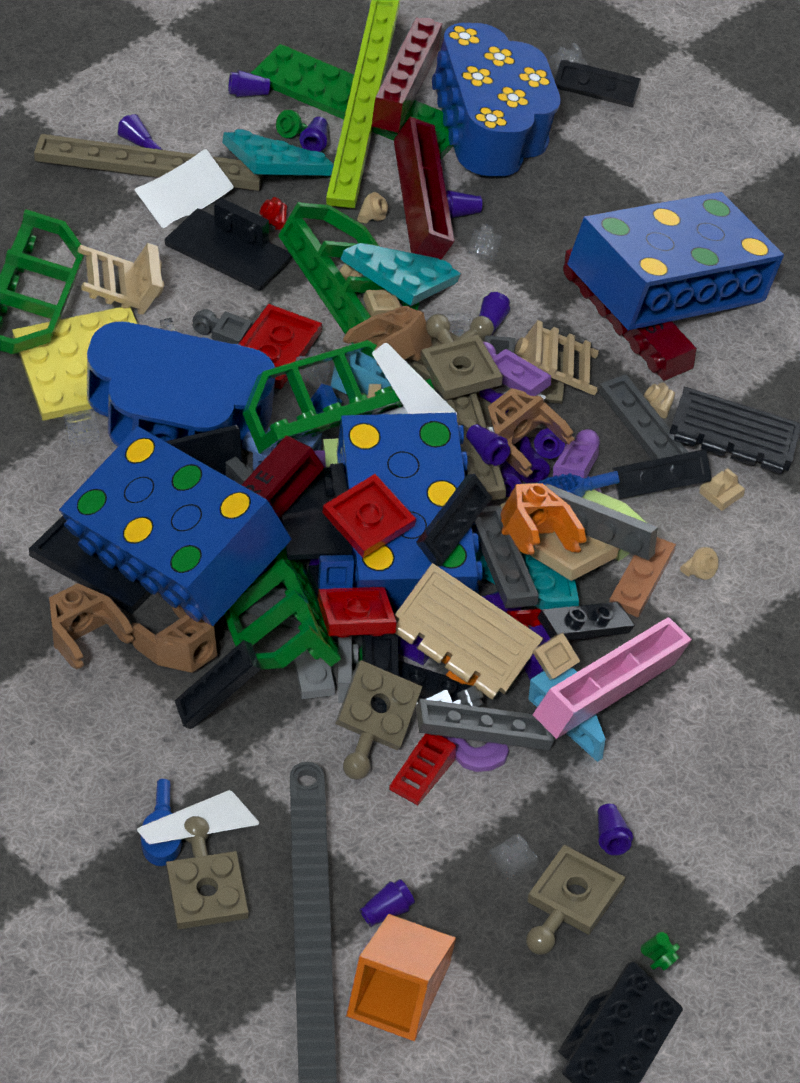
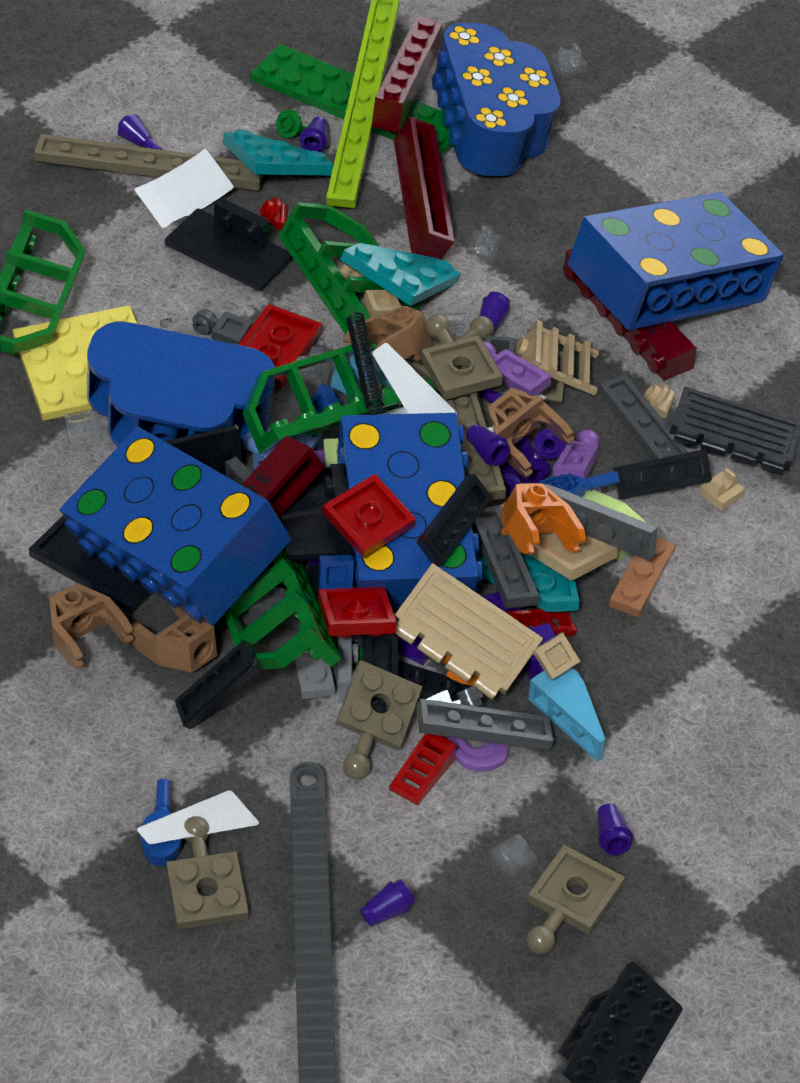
tan plate [78,243,164,314] -> none
dark purple cone [228,70,270,98] -> none
orange slope [346,914,456,1041] -> none
tan plate [357,192,388,224] -> none
dark purple cone [446,190,482,219] -> none
bright pink brick [533,617,692,739] -> none
black plate [537,601,634,640] -> none
black plate [554,59,641,108] -> none
green plate [641,932,680,971] -> none
tan plate [680,547,718,580] -> none
none -> black piece [347,312,384,412]

